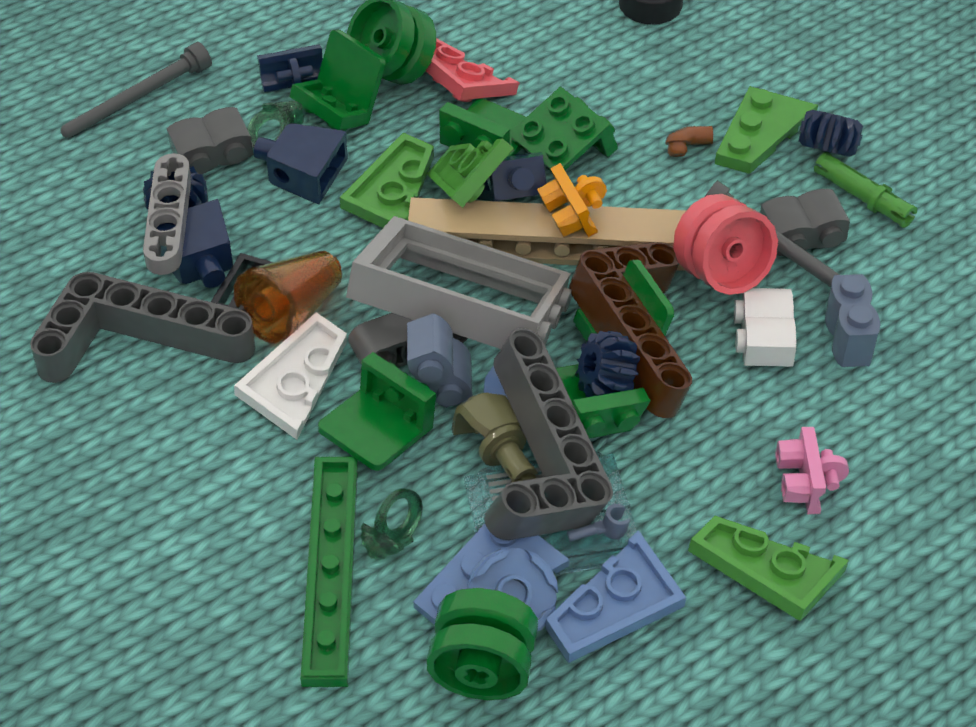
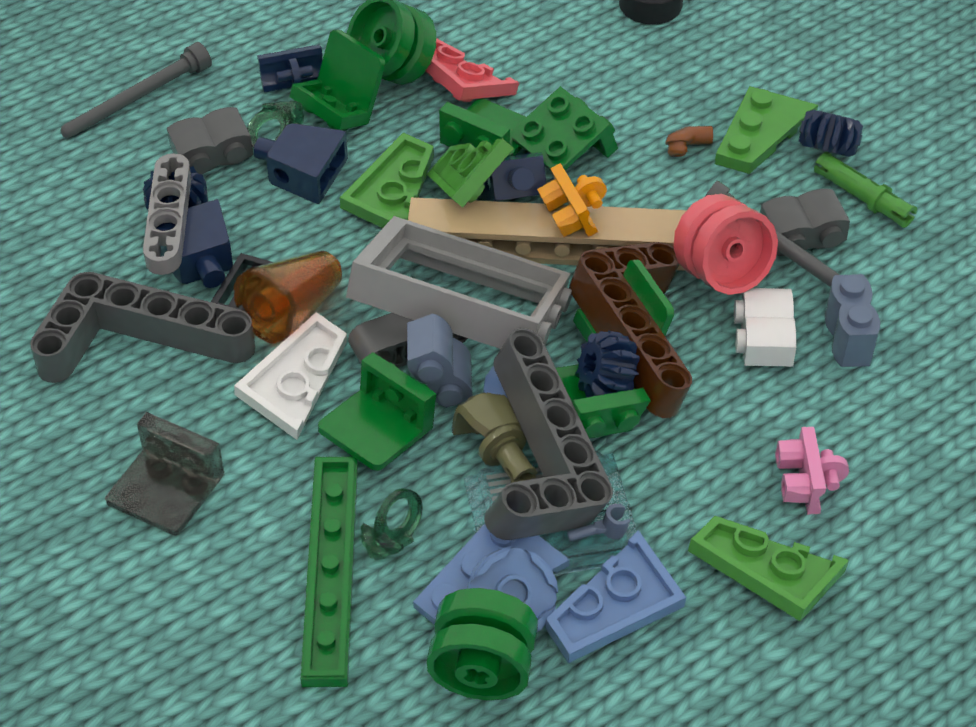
none -> clear smoke bracket [105,412,225,536]

